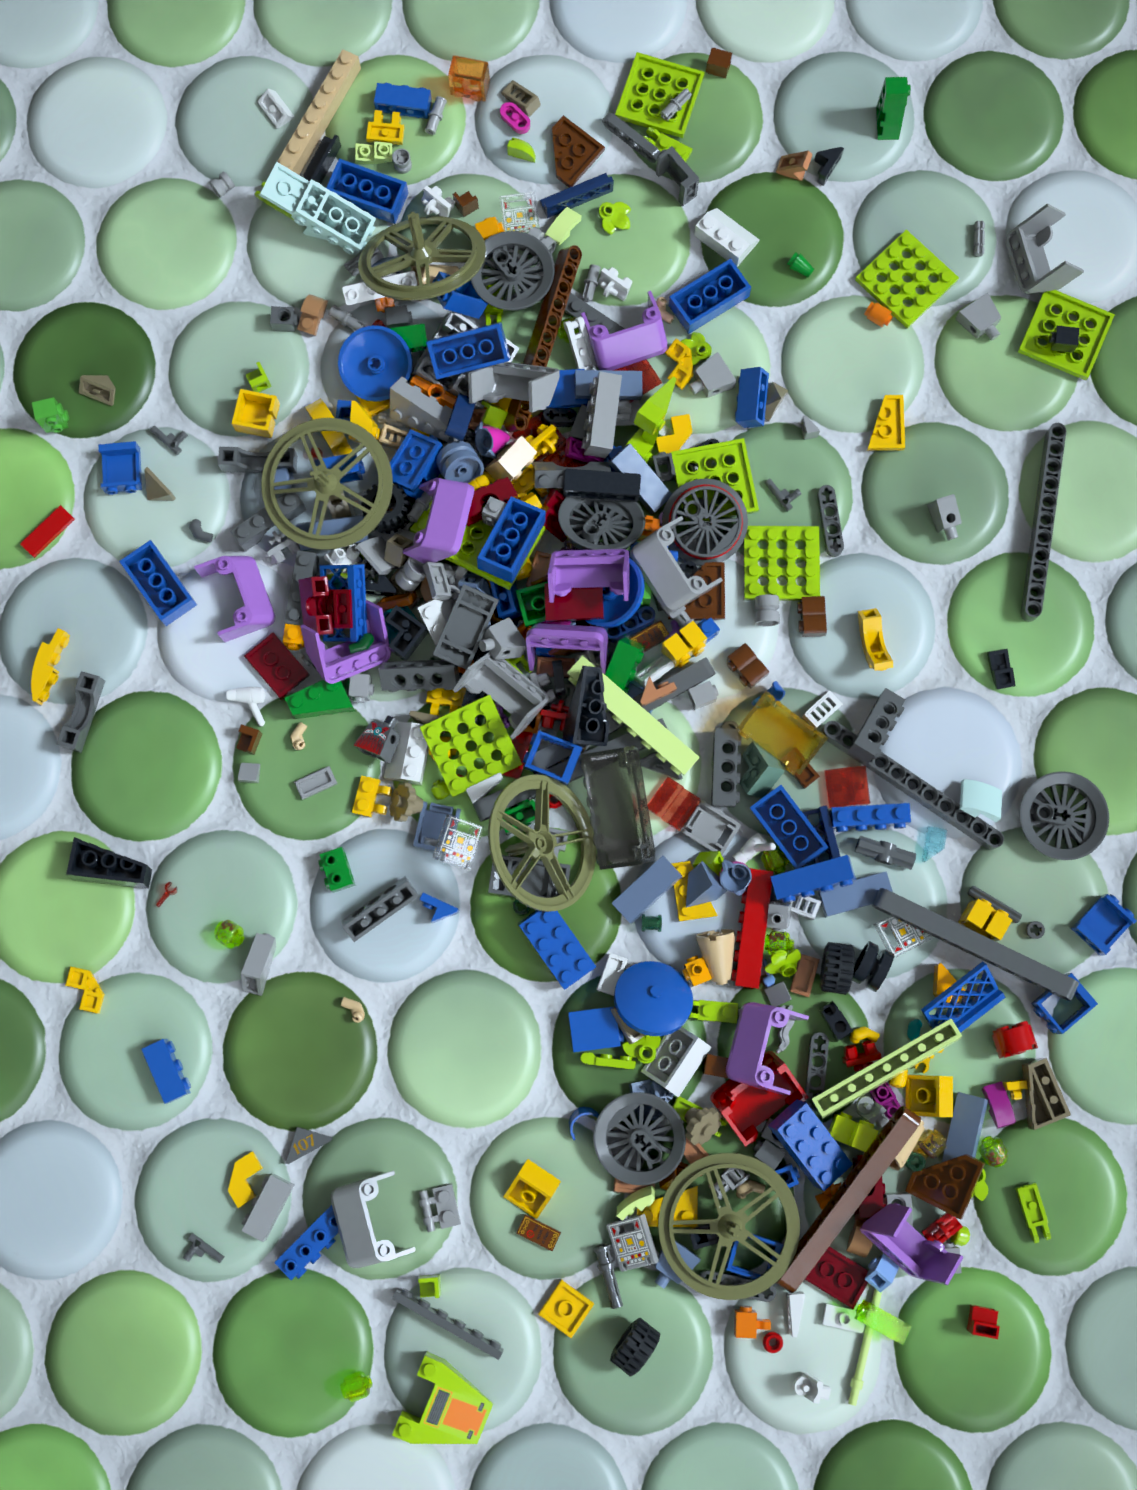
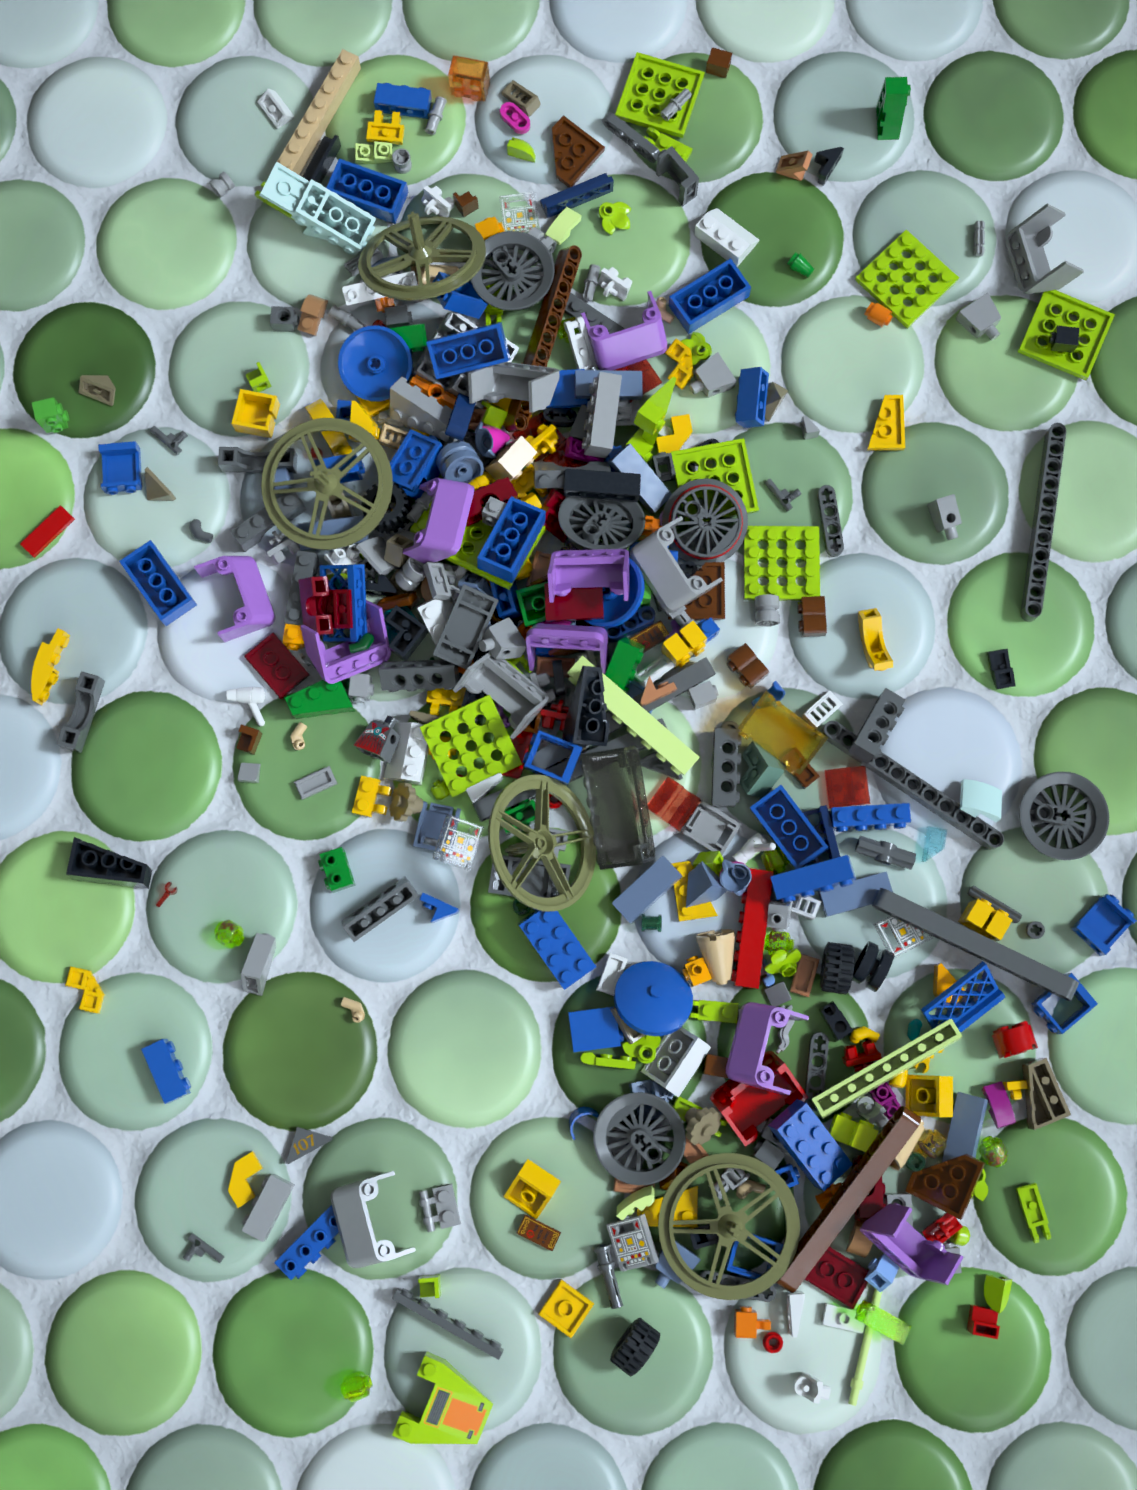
none -> lime brick [984,1275,1013,1314]

